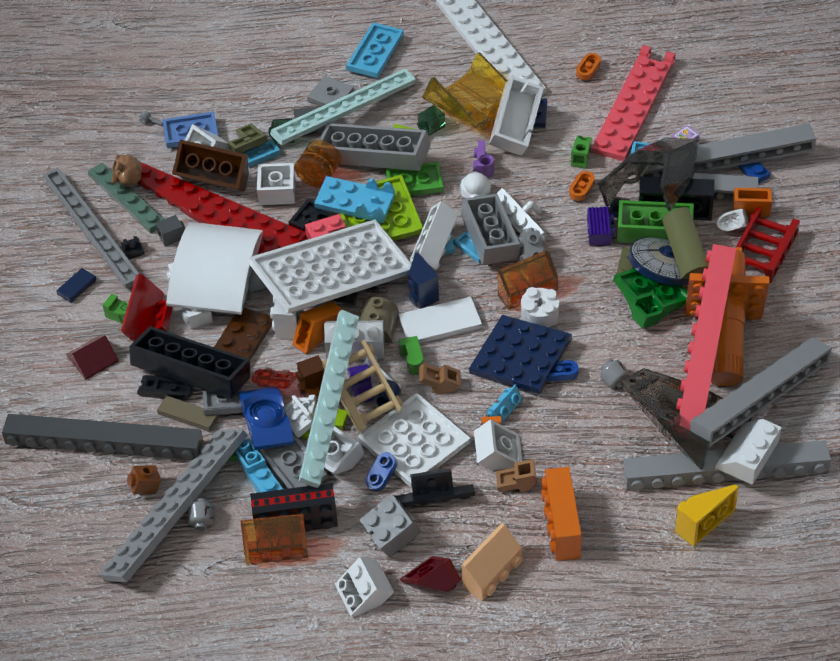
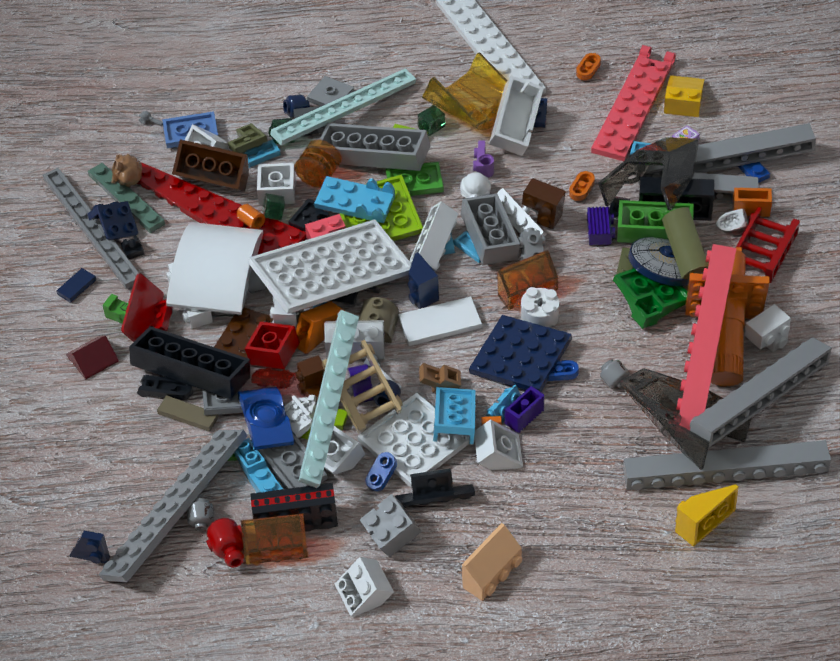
dark grey brick [2,414,204,461] -> none
dark orange brick [127,465,162,494] -> none
dark grey brick [156,215,186,246] -> none
medium azure plate [346,22,404,78] -> none
bright green leg [398,336,423,375] -> none
dark red slope [400,556,461,592] -> none
medium nougat brick [496,459,536,493] -> none
orange brick [541,467,582,561] -> none
bright green leg [571,135,592,168] -> none
white slope [715,419,782,485] -> none
none -> dark blue wing [70,530,110,564]
none -> dark blue bracket [87,201,138,241]
none -> red piece [206,518,245,568]
none -> orange brick [237,204,265,229]
none -> red brick [244,321,300,369]
none -> clear green brick [262,193,285,221]
none -> dark blue head [283,94,310,118]
none -> medium azure hinge [433,387,476,445]
none -> dark purple brick [504,386,544,433]
none -> reddish brown brick [522,178,566,229]
none -> yellow slope [664,75,705,117]
none -> white brick [744,304,791,352]

